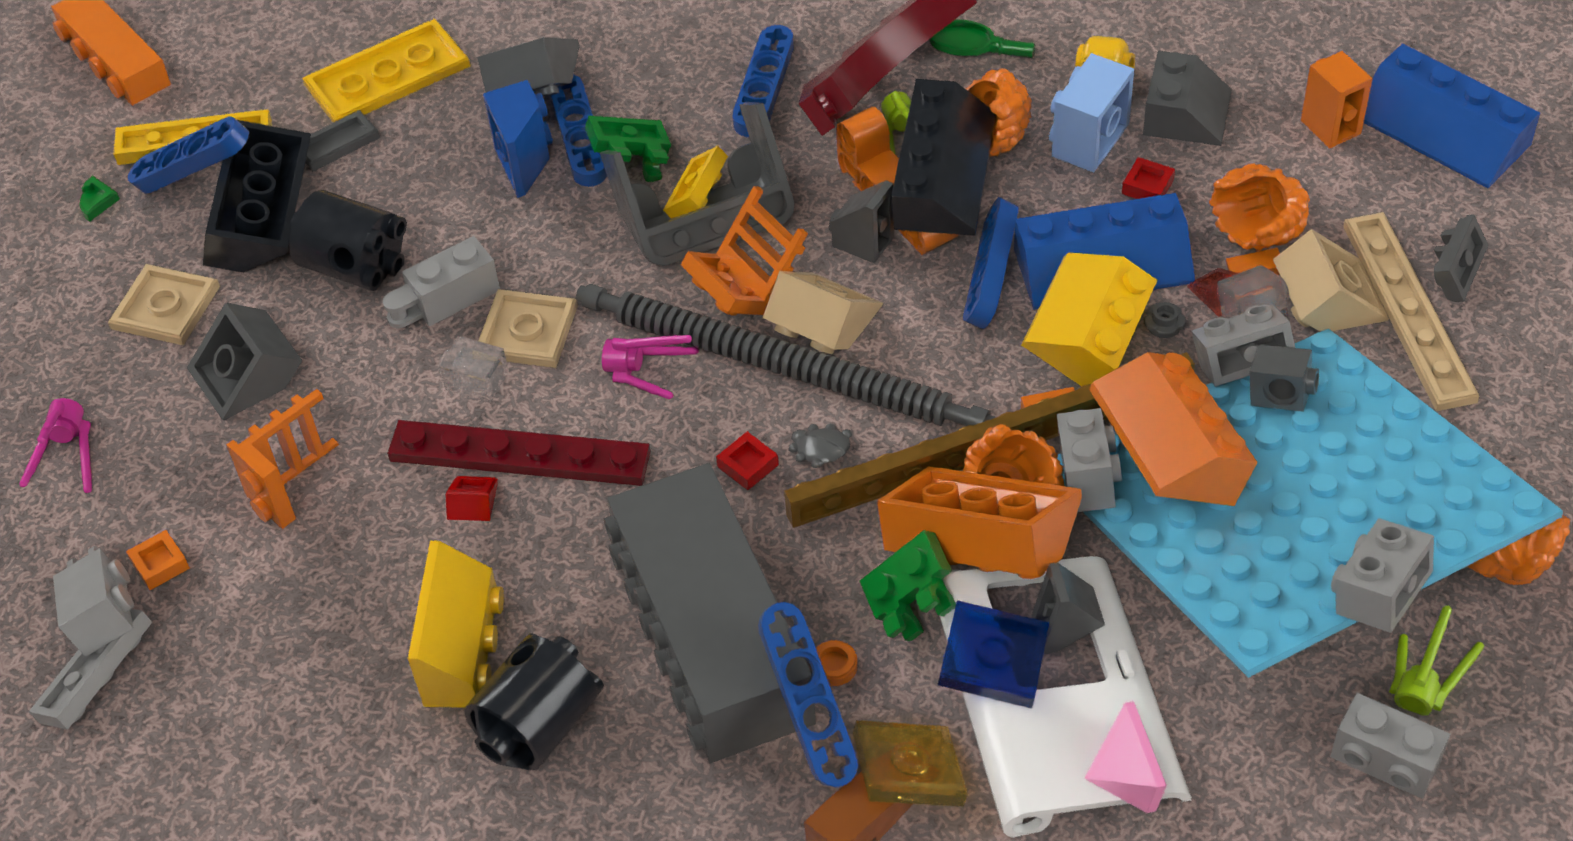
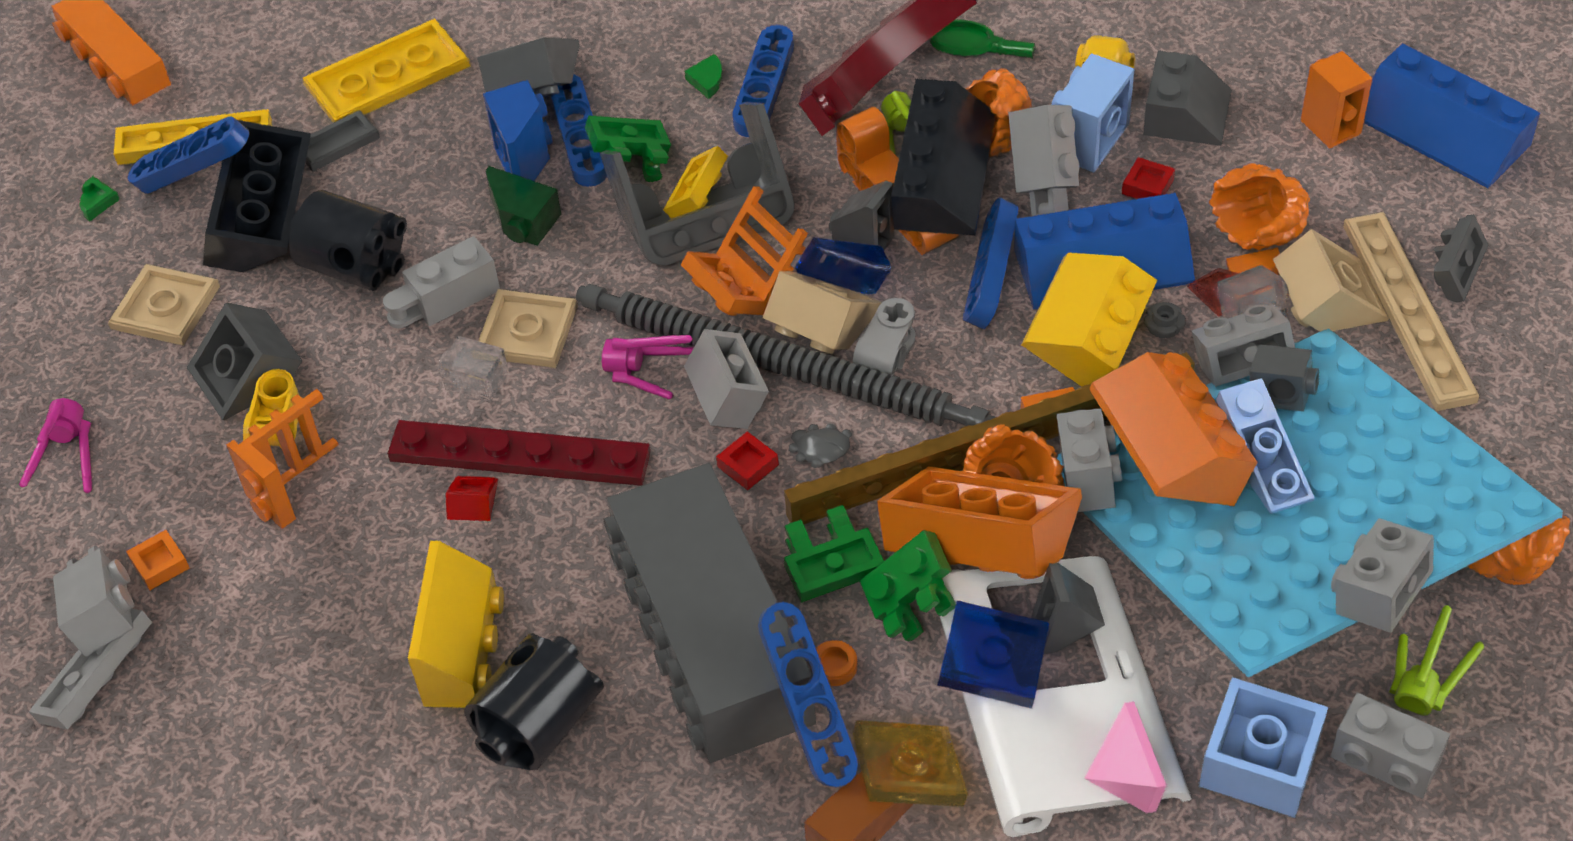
none -> yellow piece [243,369,300,449]
none -> dark green slope [485,166,562,246]
none -> green tile [684,54,723,99]
none -> light grey brick [684,329,769,429]
none -> green plate [784,505,884,603]
none -> clear blue slope [795,237,891,294]
none -> light grey piece [853,298,916,377]
none -> light grey brick [1008,105,1079,216]
none -> light blue brick [1199,677,1328,818]
none -> light blue slope [1216,378,1315,514]

